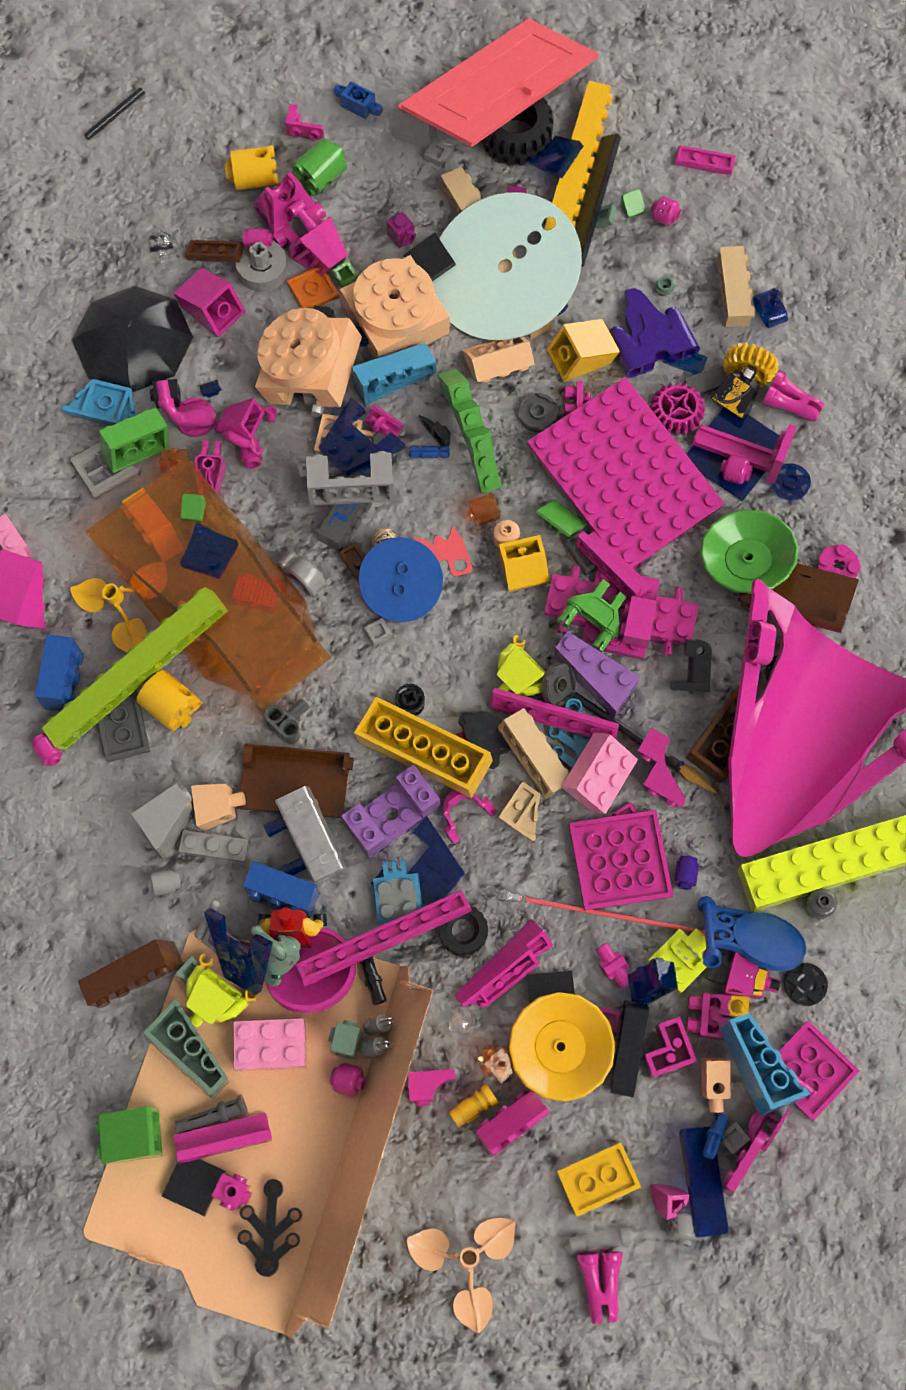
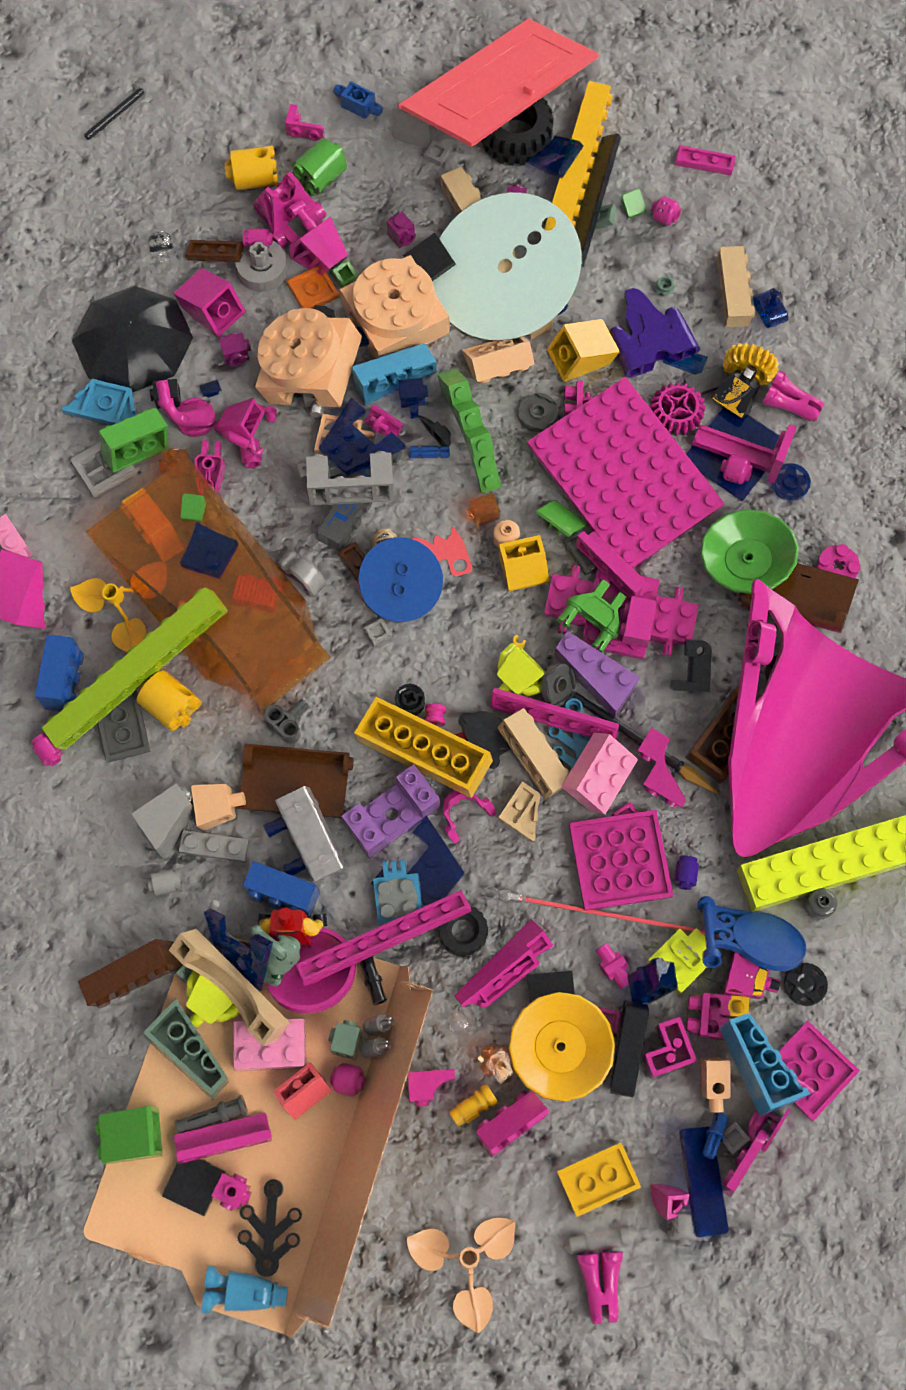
none -> tan arch [169,929,290,1046]
none -> dark azure piece [201,1265,288,1314]
none -> magenta brick [219,332,251,366]
none -> coral brick [273,1062,332,1120]
none -> clear blue brick [398,378,429,419]
none -> dark pink wheel [424,704,446,727]

